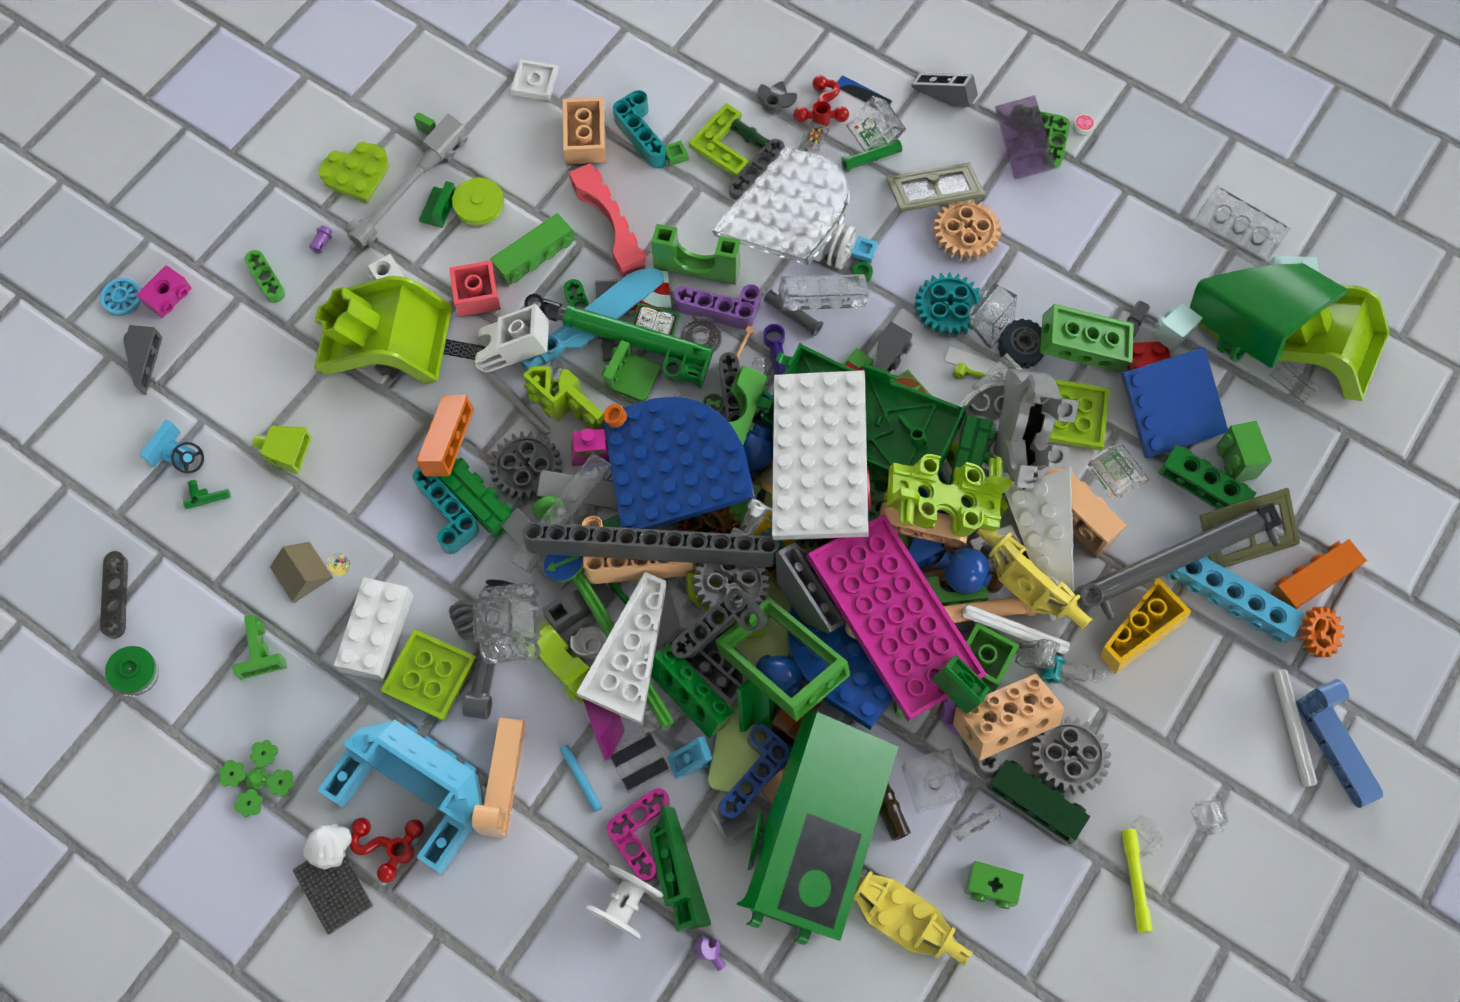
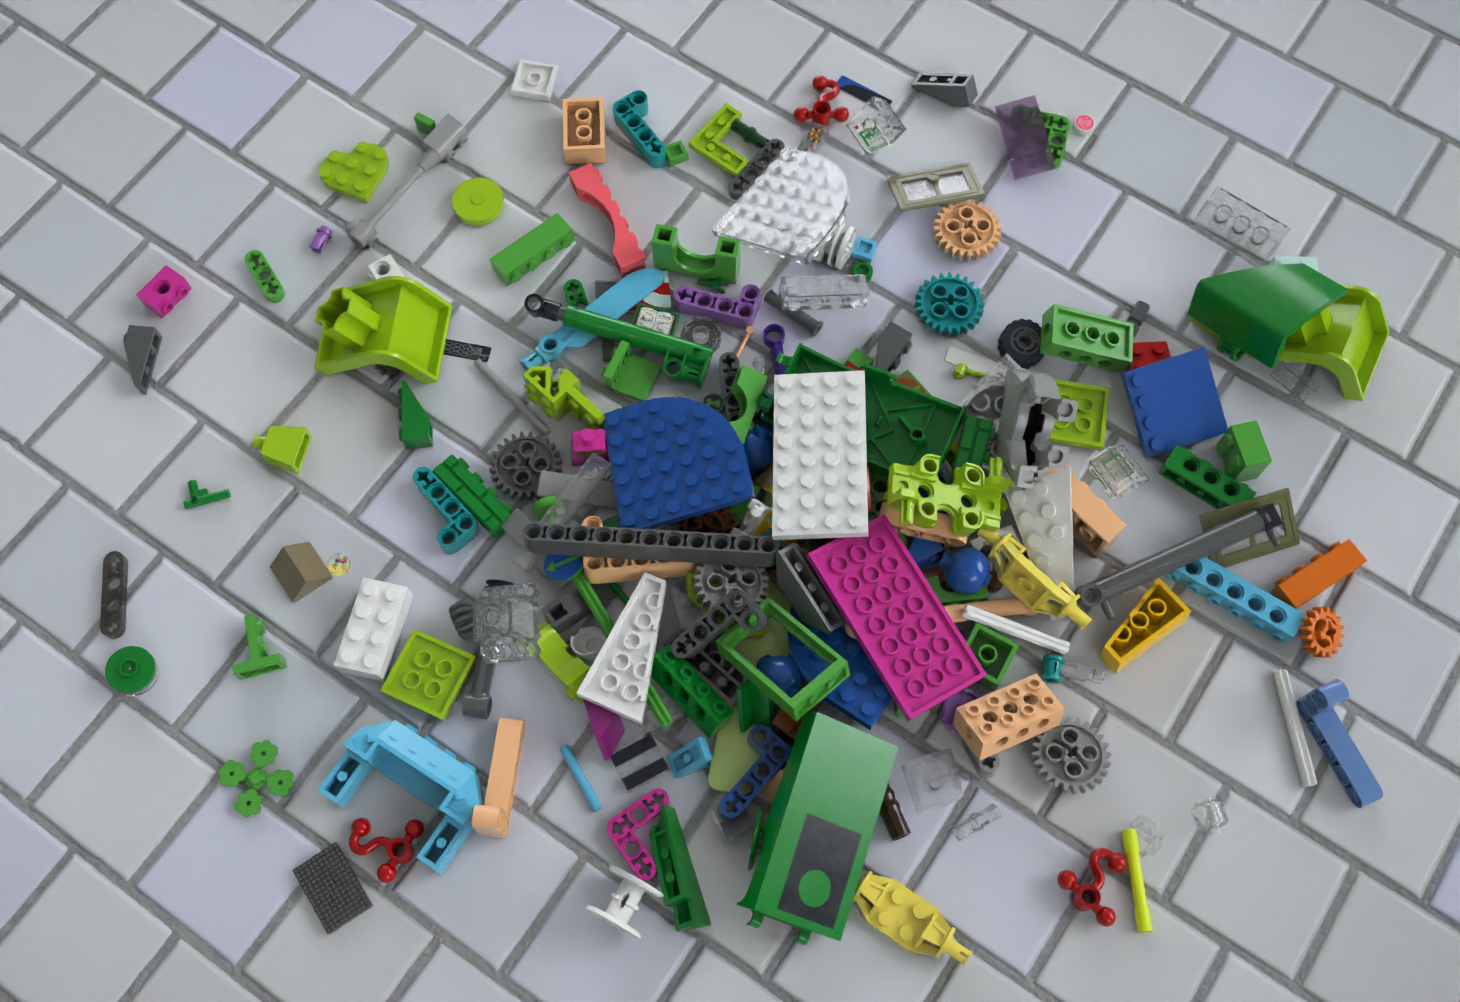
medium azure wheel [100,278,141,316] -> none
medium azure piece [139,419,204,473] -> none
white hair [304,823,352,869] -> none
orange brick [416,395,474,476] -> none
green panel [419,181,455,228] -> none
coral brick [449,260,501,317] -> none
white brick [475,304,549,372] -> none
orange tile [603,404,627,428] -> none
medium lavender piece [694,937,726,971] -> none
dark grey plate [757,81,797,113] -> none
green pin [841,139,903,173] -> none
green slope [931,654,990,714] -> none
bright green brick [965,861,1024,909] -> none
clear slope [969,283,1017,349] -> none
dark green brick [987,759,1090,844] -> none
clear piece [1014,639,1060,669] -> none
light aqua brick [1152,303,1203,352] -> none
none -> green slope [398,380,433,449]
none -> green hand [697,278,728,294]
none -> red piece [1057,848,1127,927]

